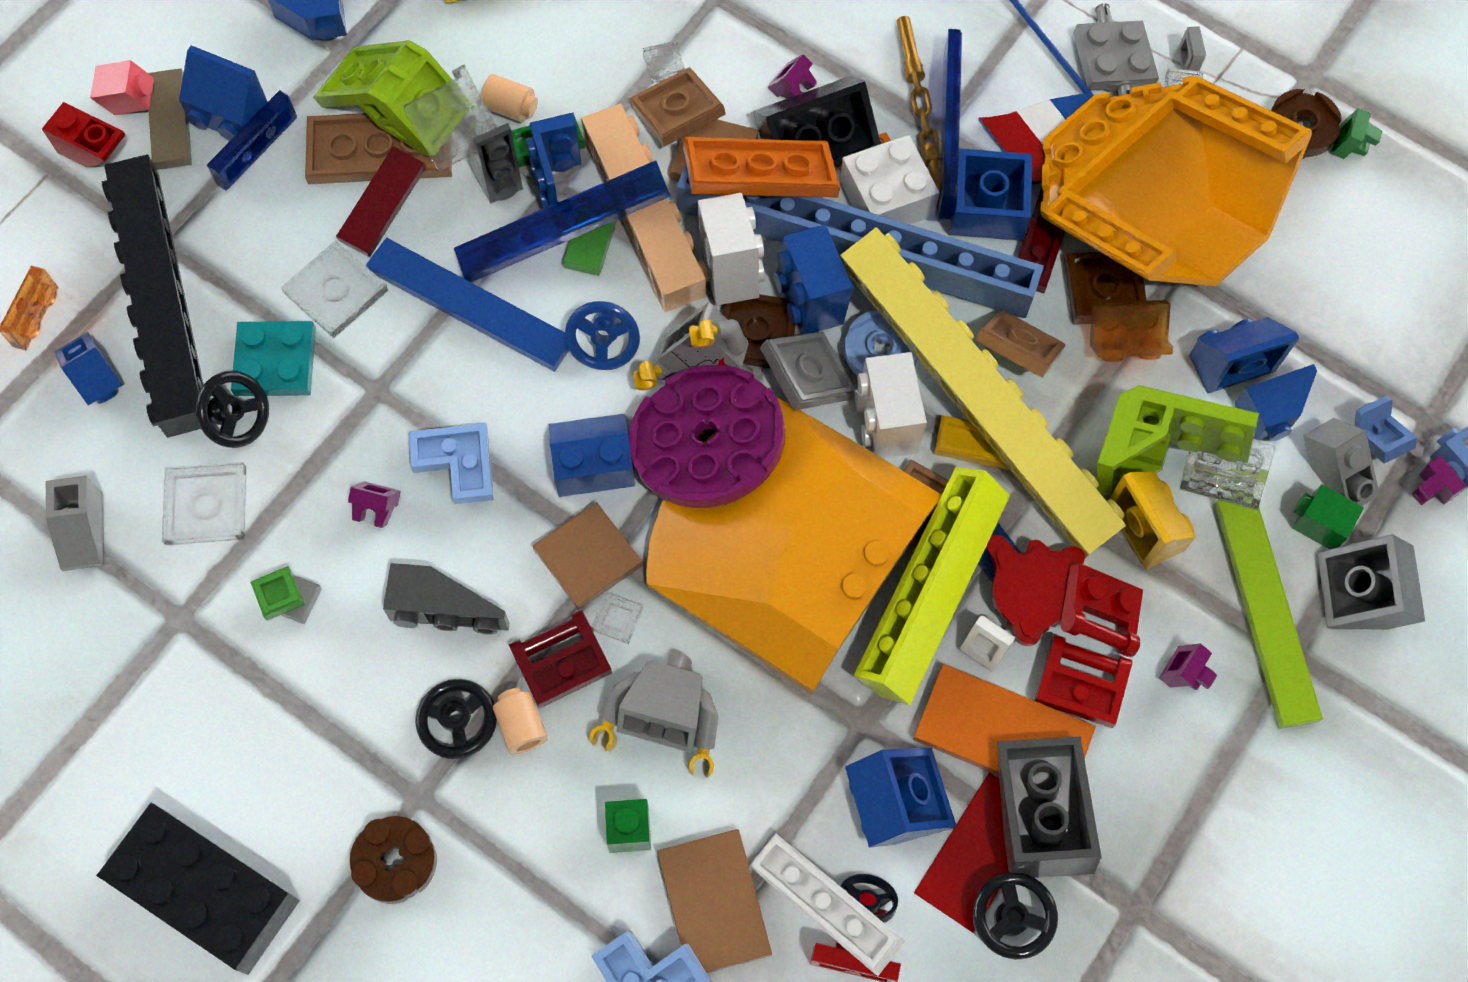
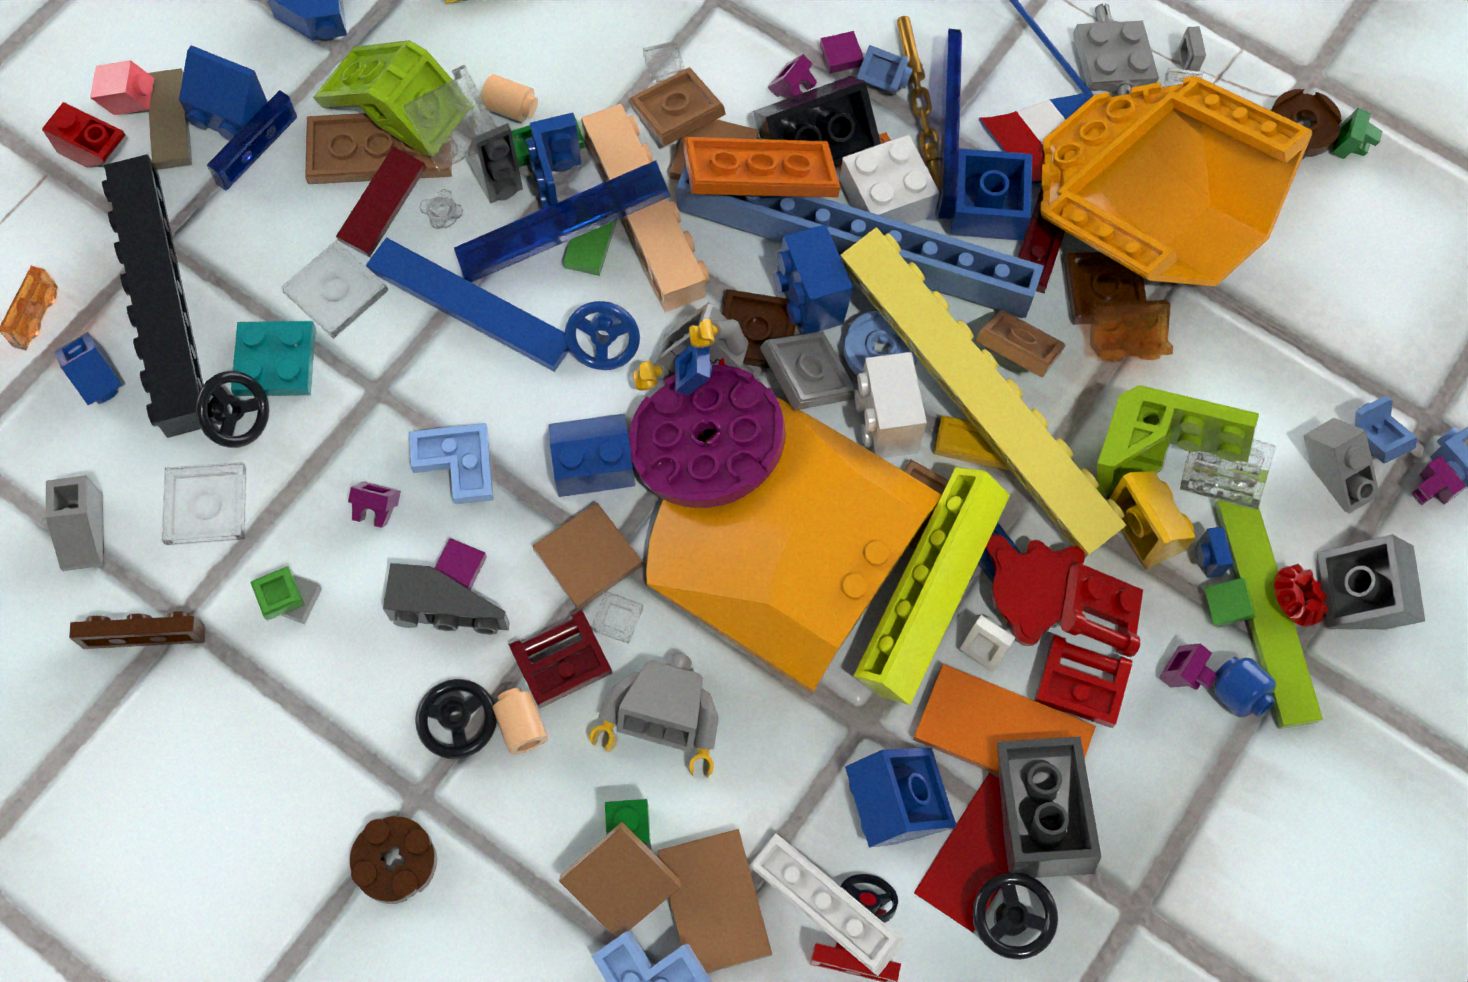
black brick [96,802,300,975] -> none
white brick [698,193,765,306] -> none
blue slope [1189,317,1300,394] -> none
blue slope [1235,364,1317,442] -> none
green brick [1292,484,1364,550] -> none
none -> reddish brown plate [69,611,206,649]
none -> clear plate [419,189,463,229]
none -> magenta tile [434,538,487,590]
none -> medium nougat tile [559,822,681,938]
none -> blue plate [675,345,712,396]
none -> magenta tile [820,31,864,74]
none -> medium blue bracket [857,45,913,95]
none -> blue plate [1195,526,1234,578]
none -> bright green tile [1204,577,1256,628]
none -> blue head [1214,657,1276,717]
none -> red gear [1274,564,1329,627]

